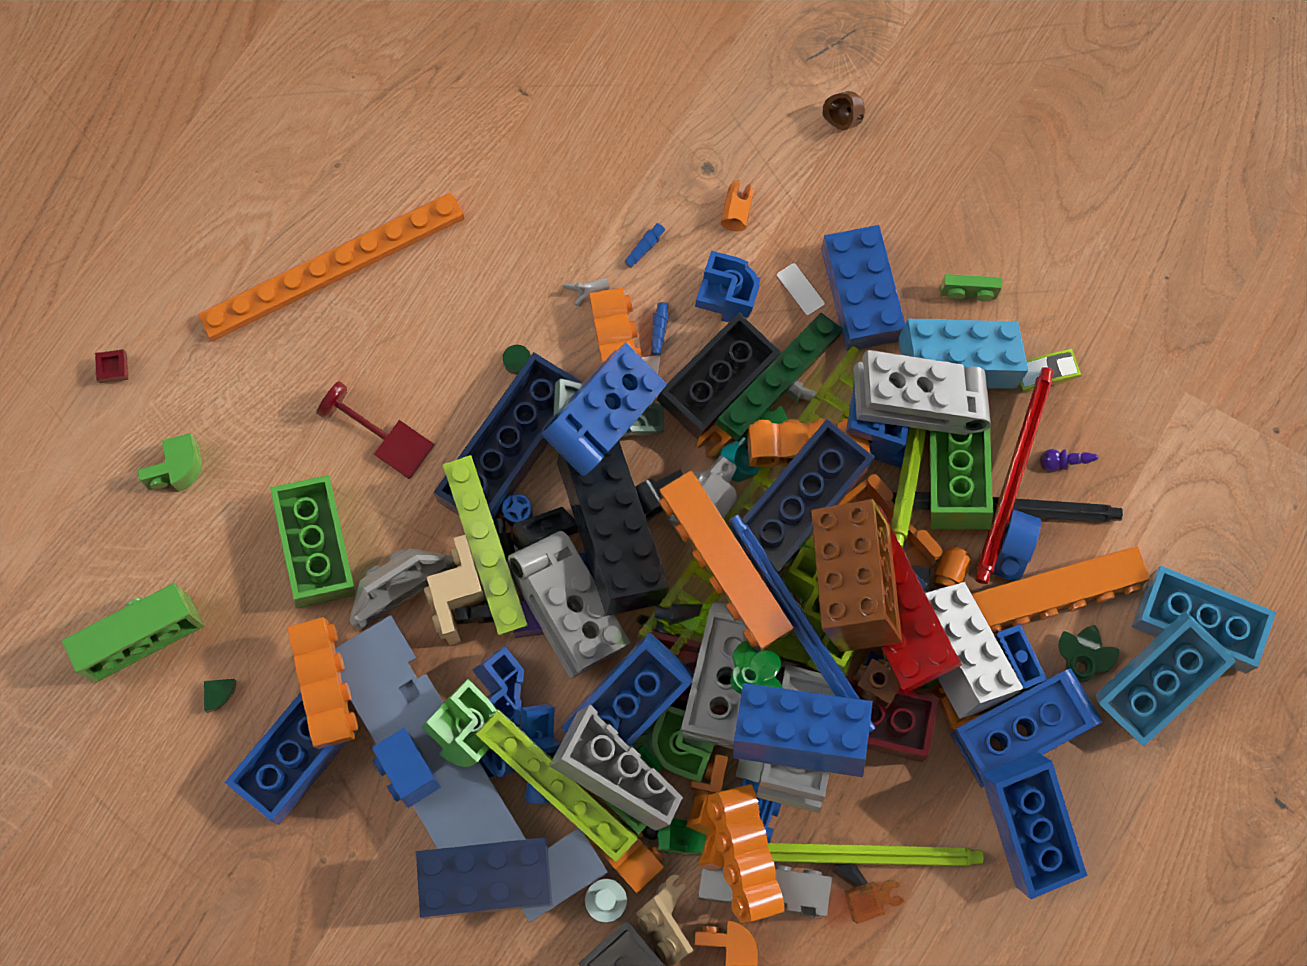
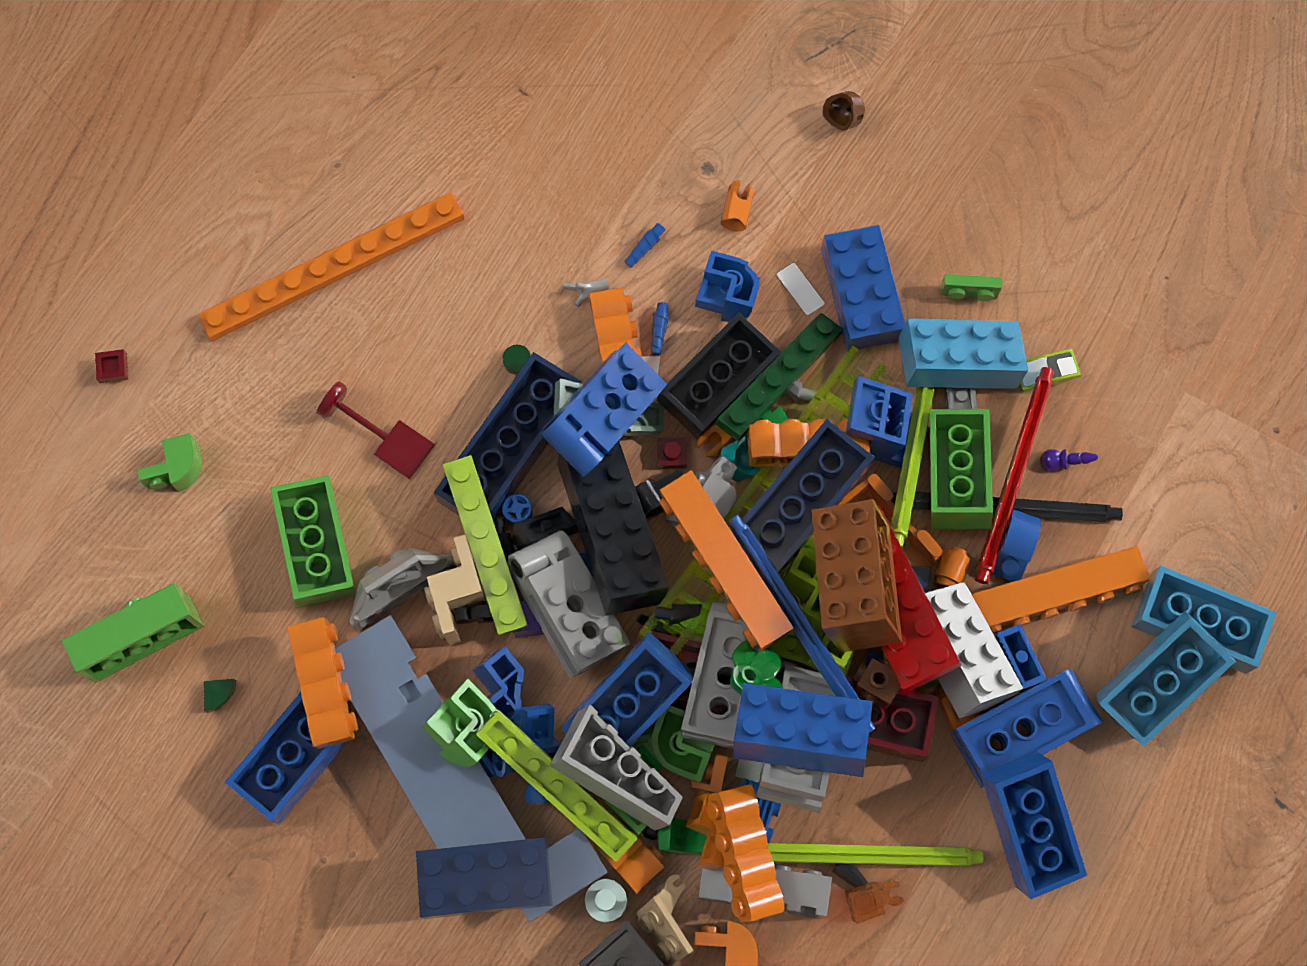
blue brick [372,727,441,808] -> none
light grey hinge [853,350,991,435] -> none
dark green plate [1058,625,1119,682] -> none
none -> dark red plate [657,437,687,469]

